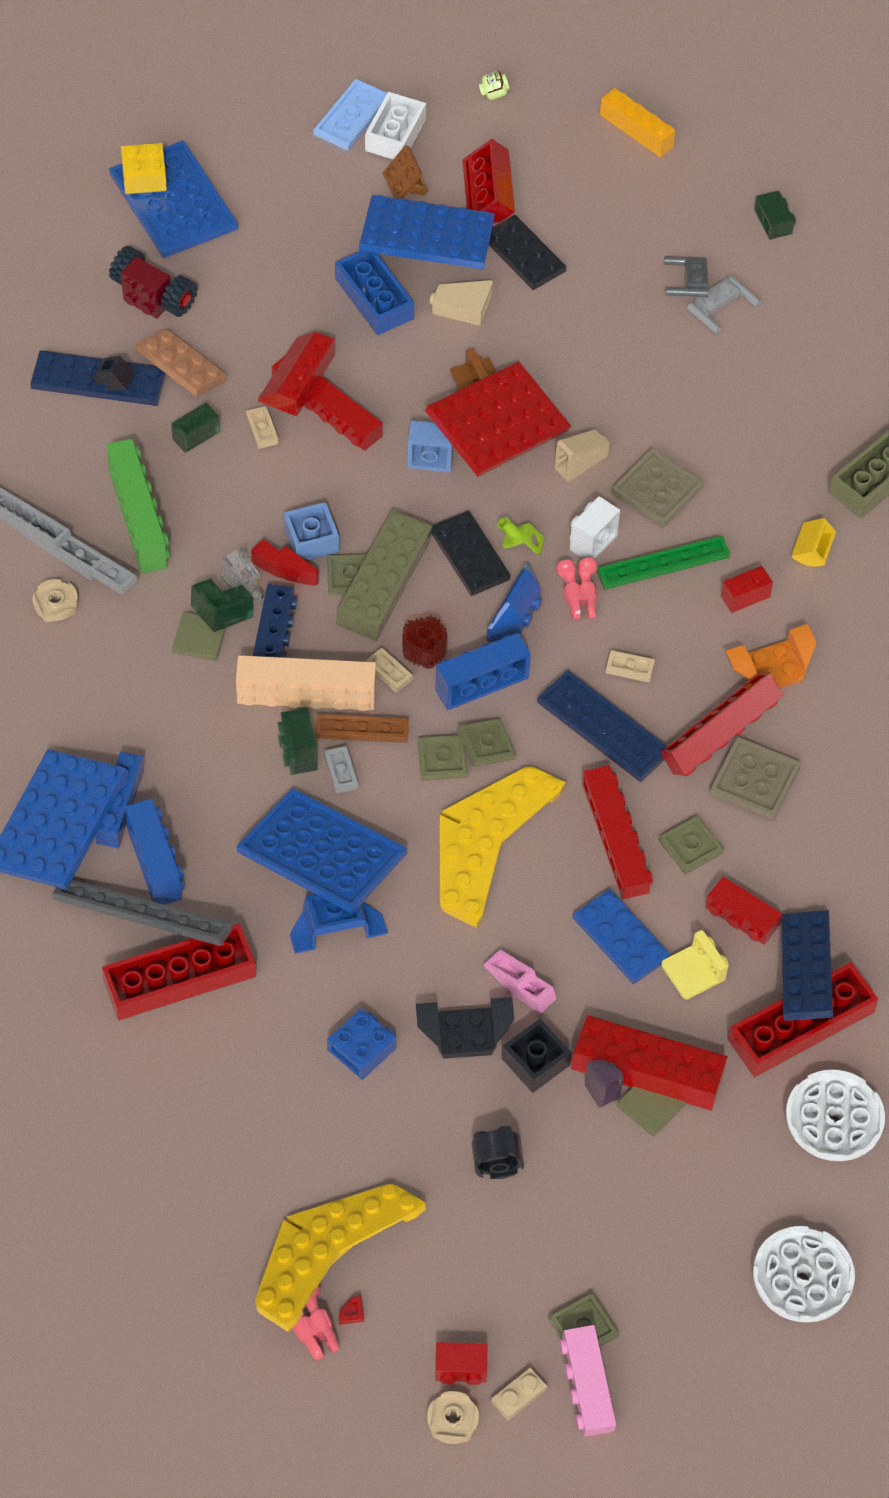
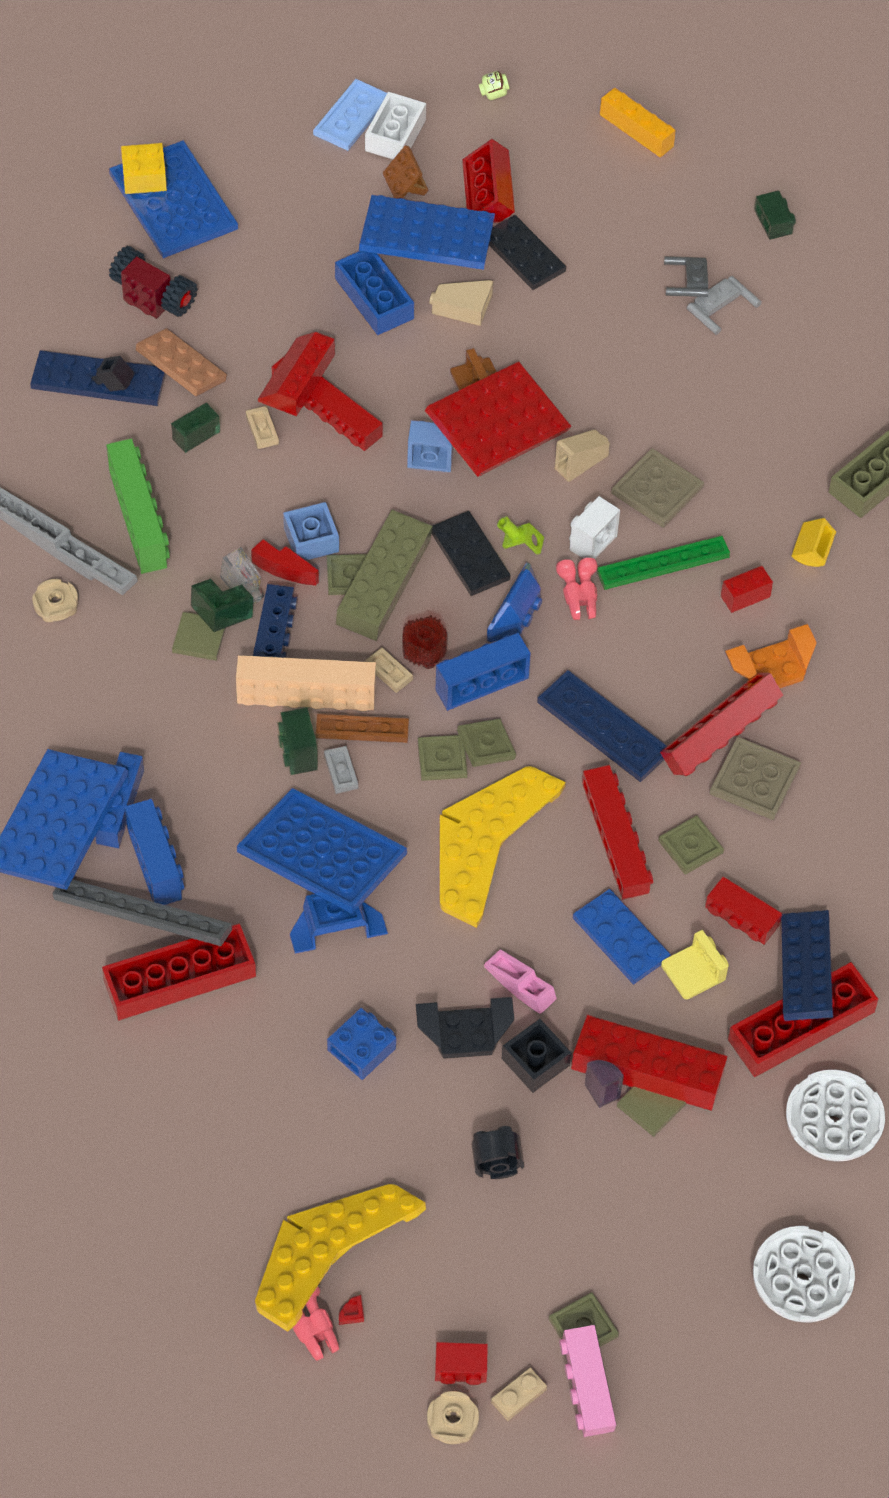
tan plate [606,650,655,683] -> none

